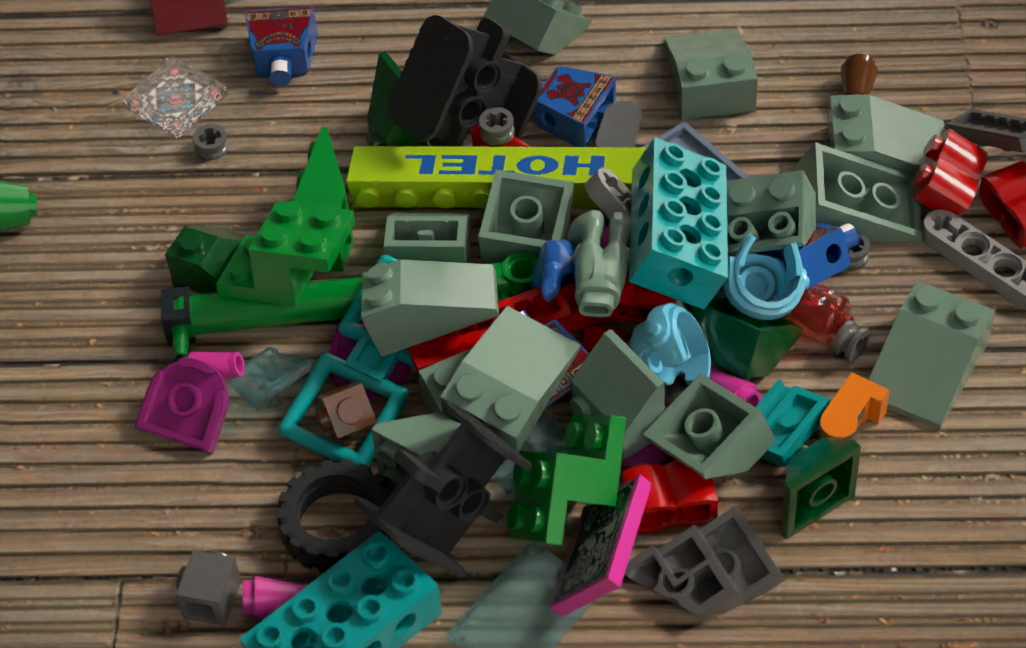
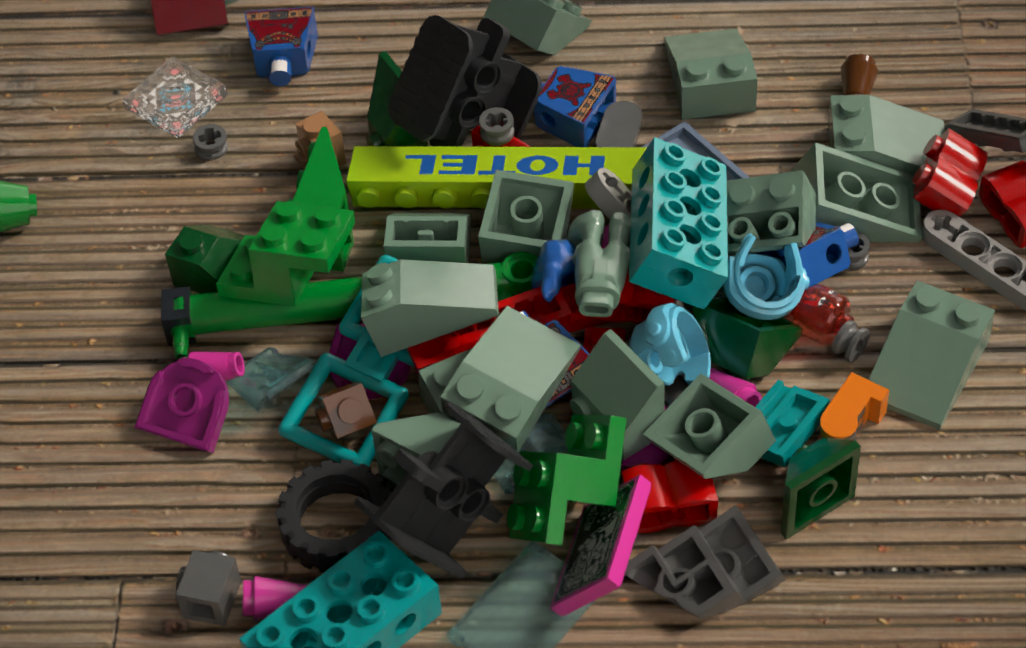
none -> medium nougat brick [294,110,347,170]

